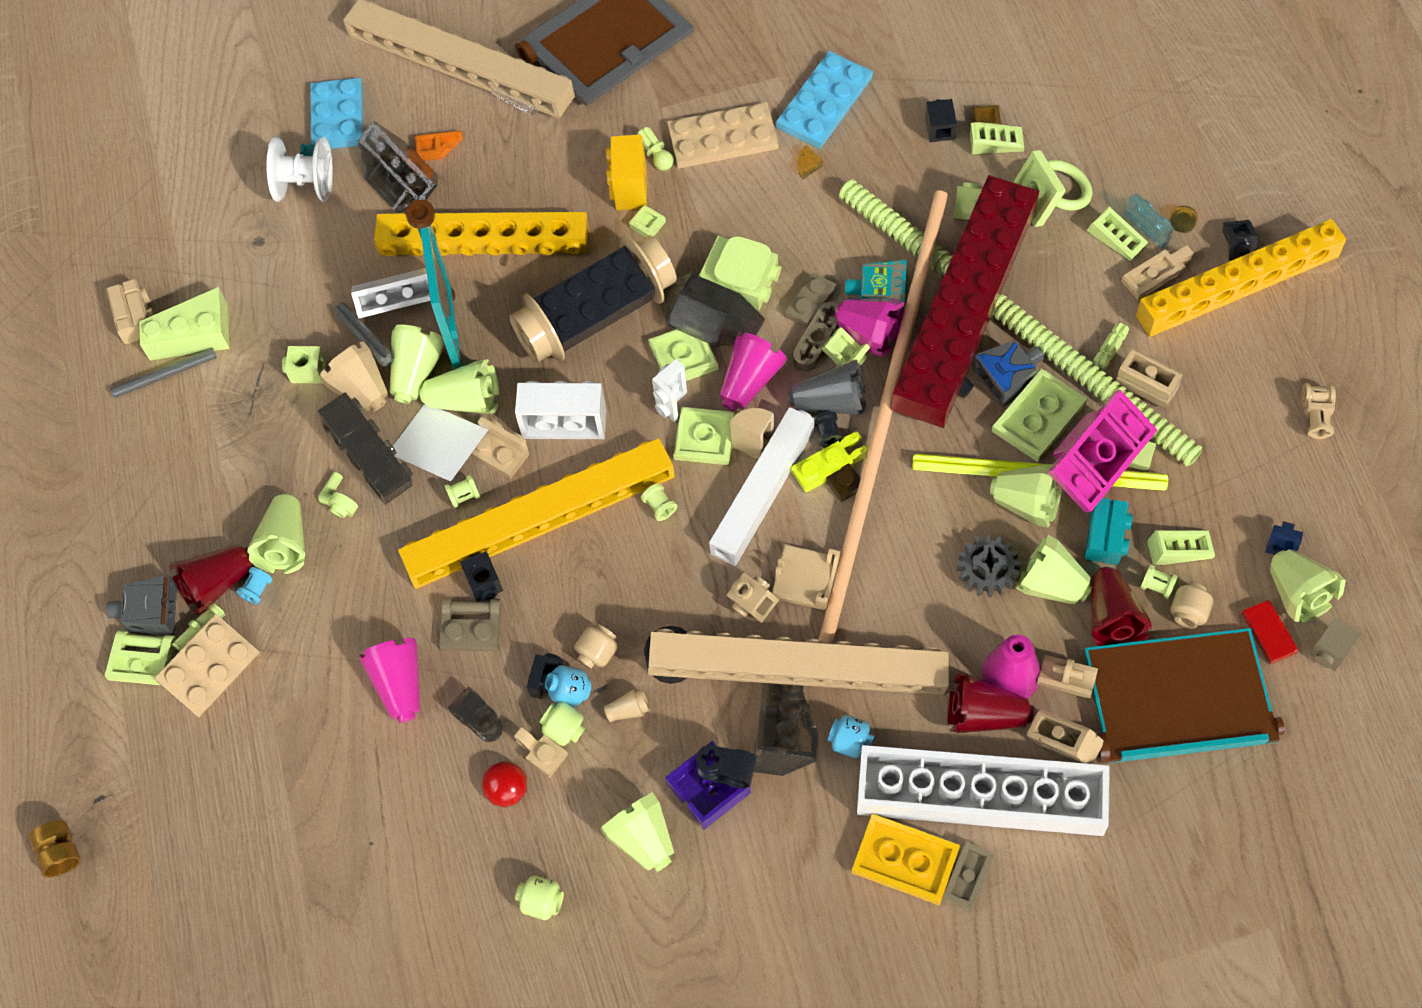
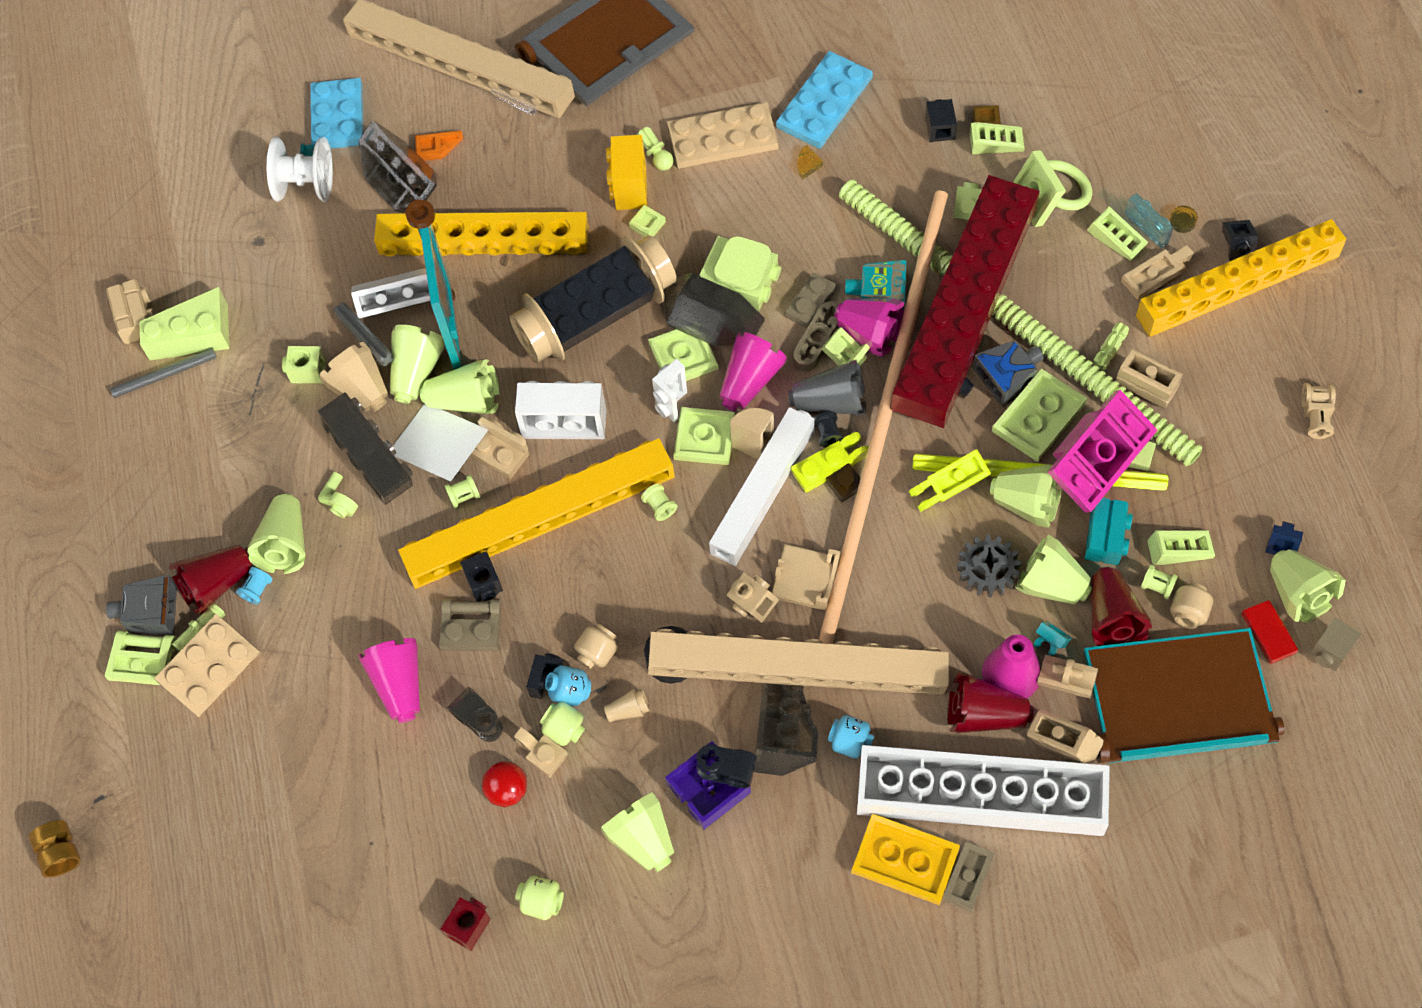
none -> dark red brick [440,897,491,951]
none -> neon yellow hinge [908,449,991,512]
none -> teal tile [1034,621,1072,656]

